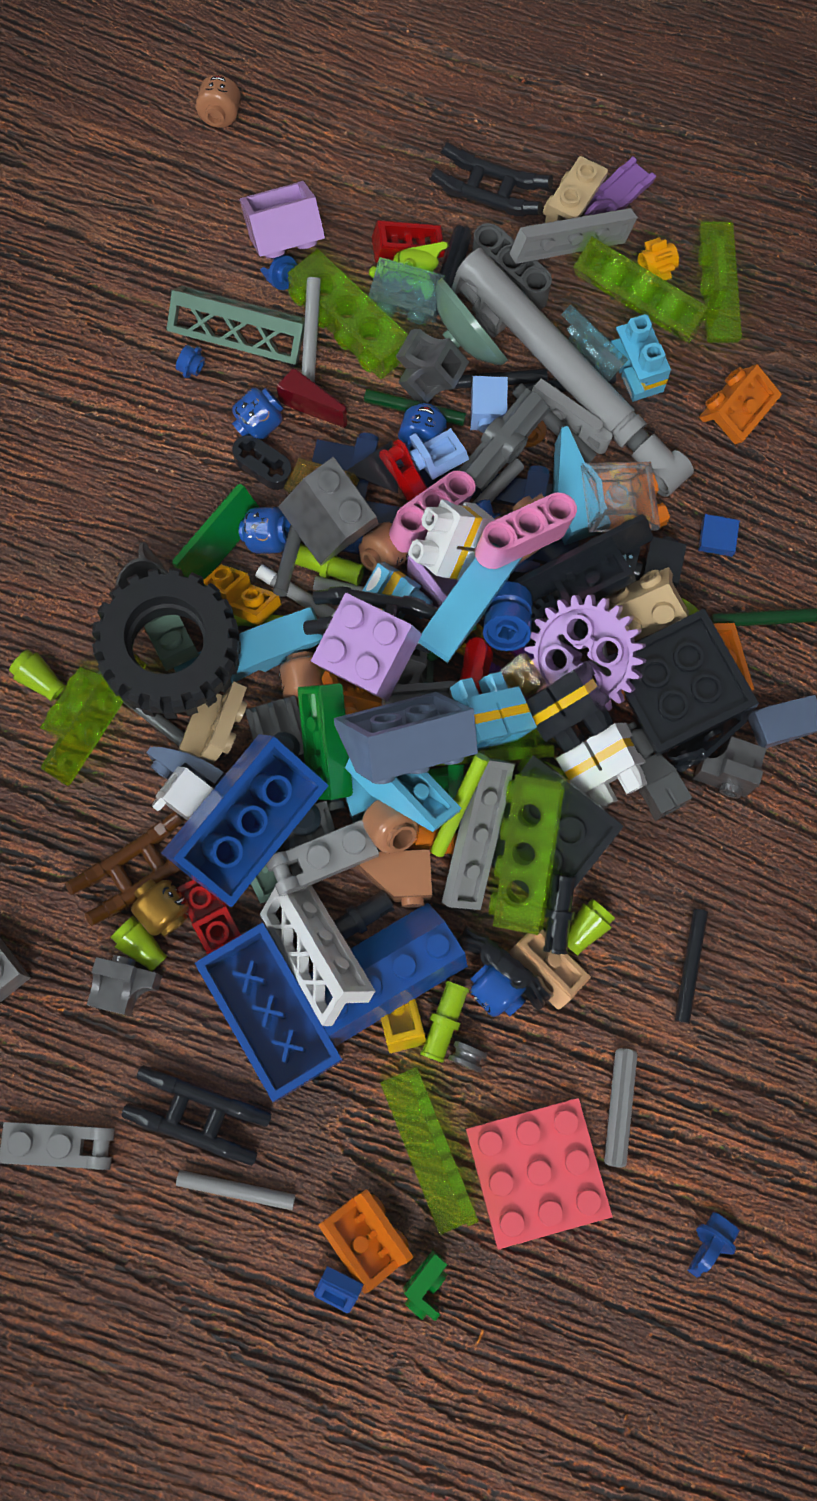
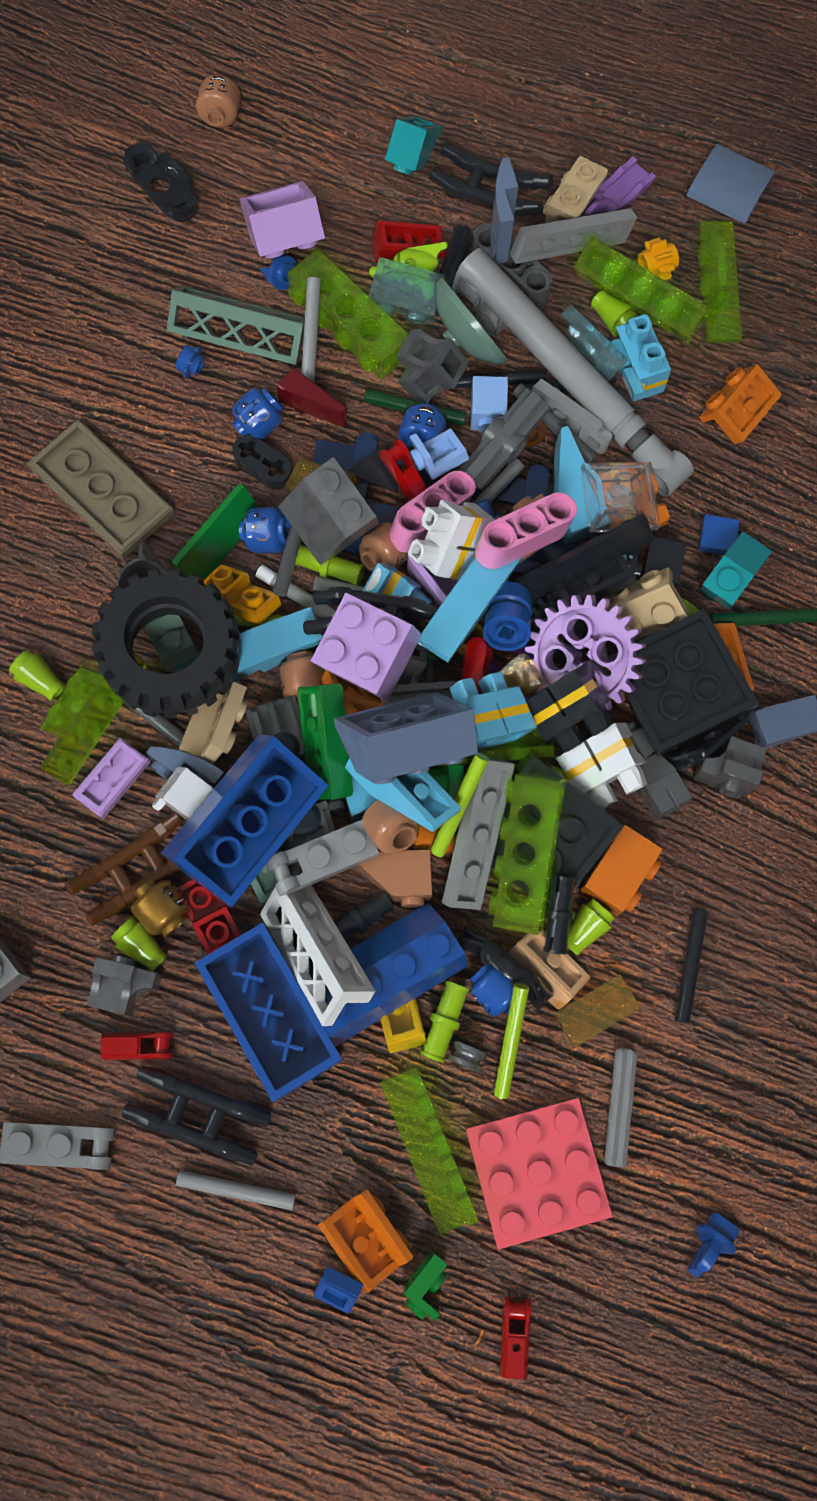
none -> dark tan tile [26,419,175,559]
none -> lavender plate [72,738,150,819]
none -> red bar [101,1032,174,1060]
none -> black piece [123,142,198,222]
none -> teal slope [385,115,443,175]
none -> sand blue slope [490,157,518,264]
none -> lime bar [494,983,529,1099]
none -> red bar [500,1297,531,1379]
none -> clear yellow plate [553,974,641,1048]
none -> orange brick [579,825,663,917]
none -> lime cone [591,291,639,337]
none -> sand blue slope [686,144,775,224]
none -> teal slope [701,532,772,610]

